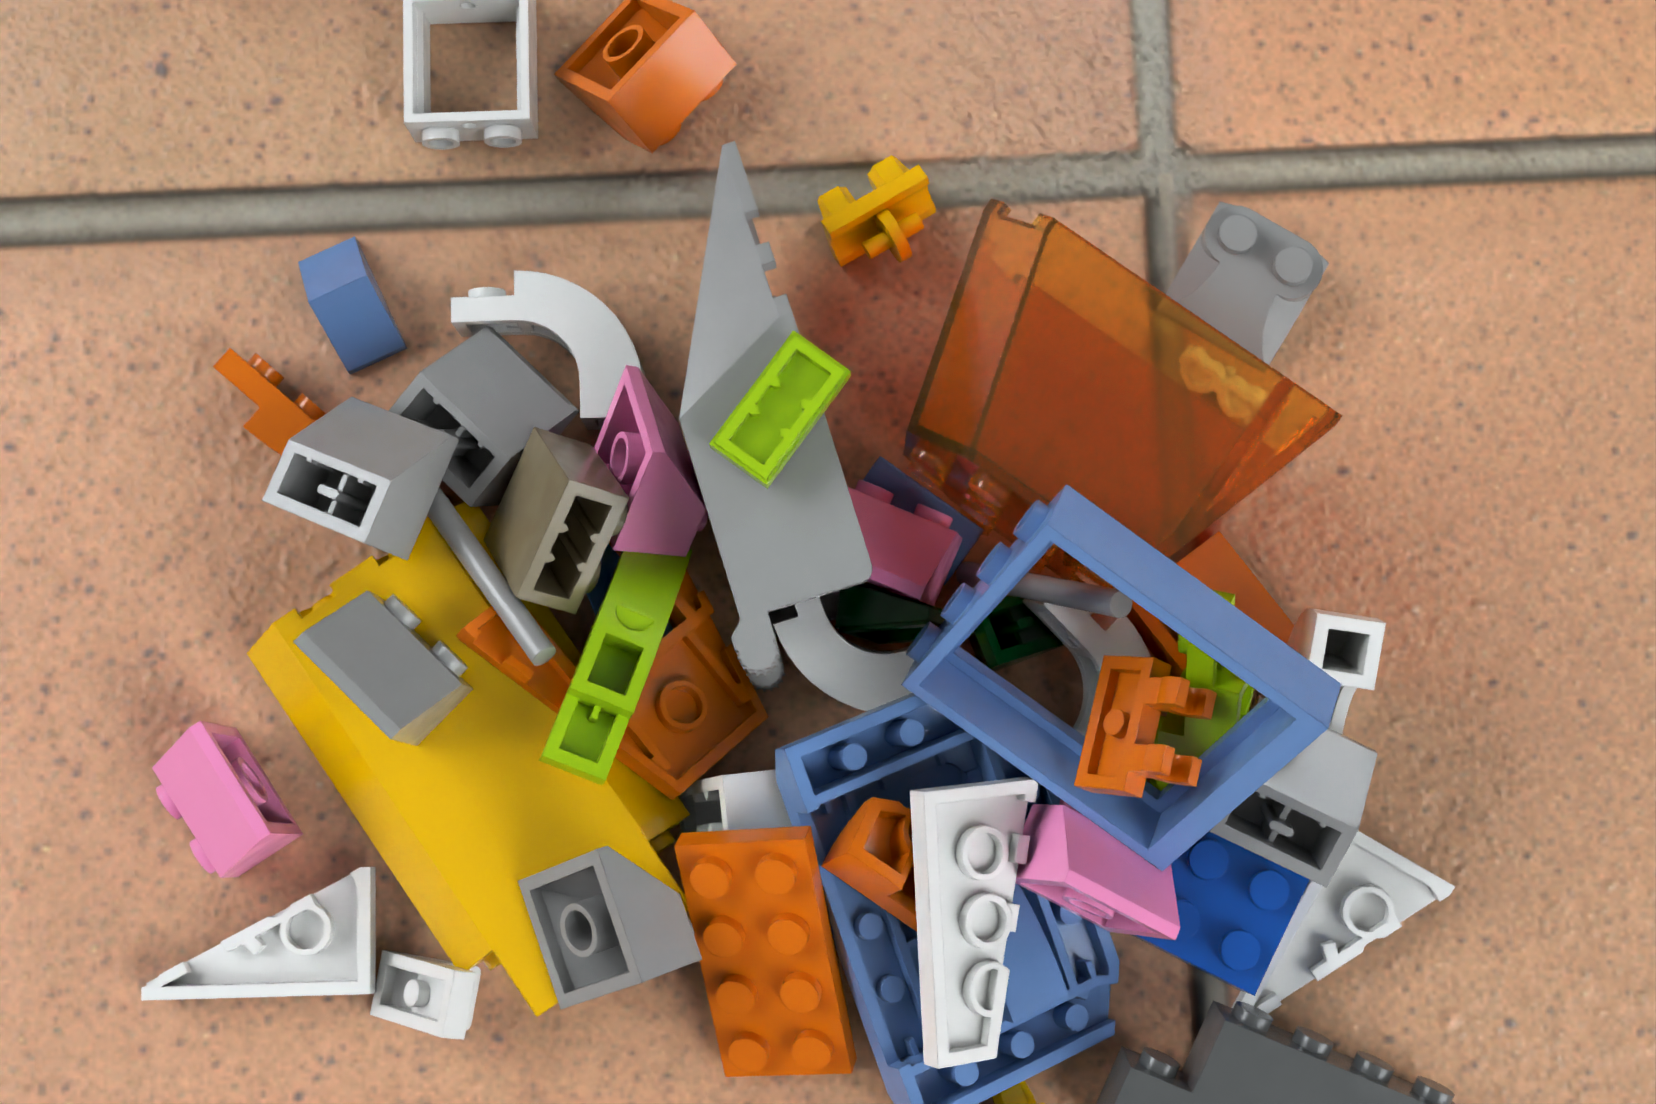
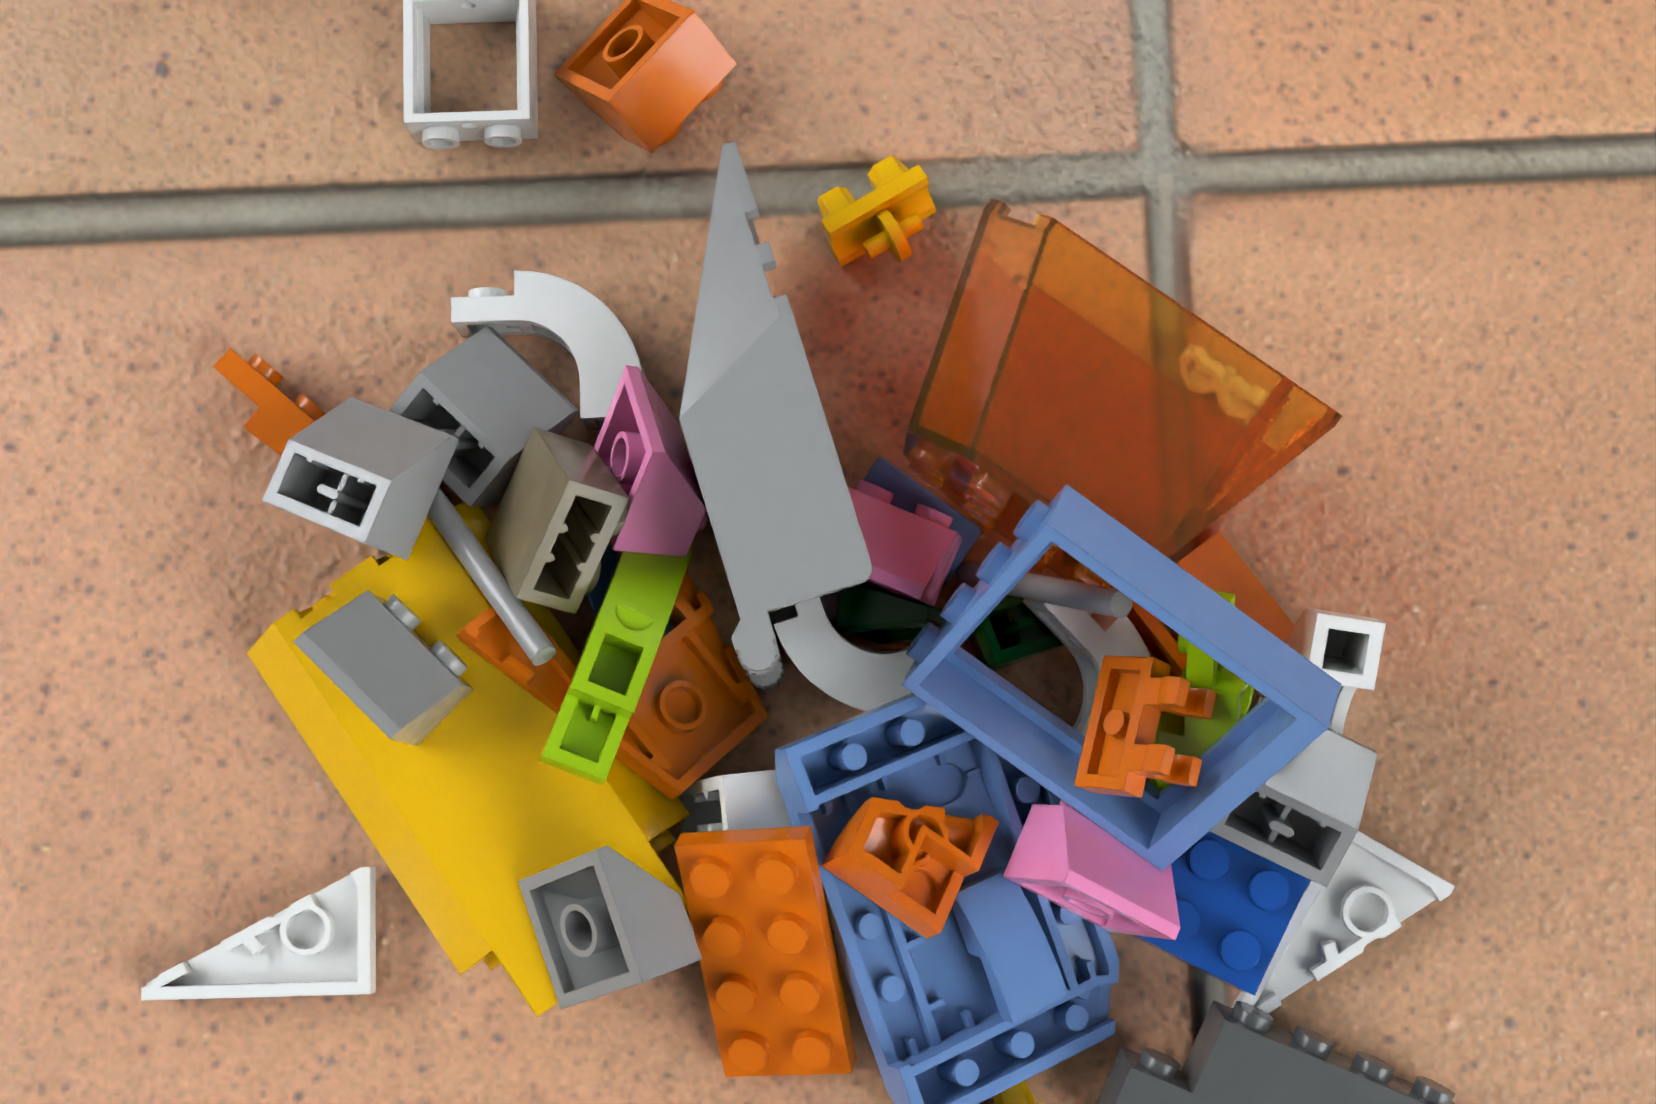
bright pink slope [152,721,303,878] -> none
medium blue slope [298,236,407,374] -> none
white slope [370,950,481,1040] -> none
lime plate [709,330,851,489] -> none
white wing [910,777,1038,1069] -> none
light grey slope [1155,202,1329,374] -> none

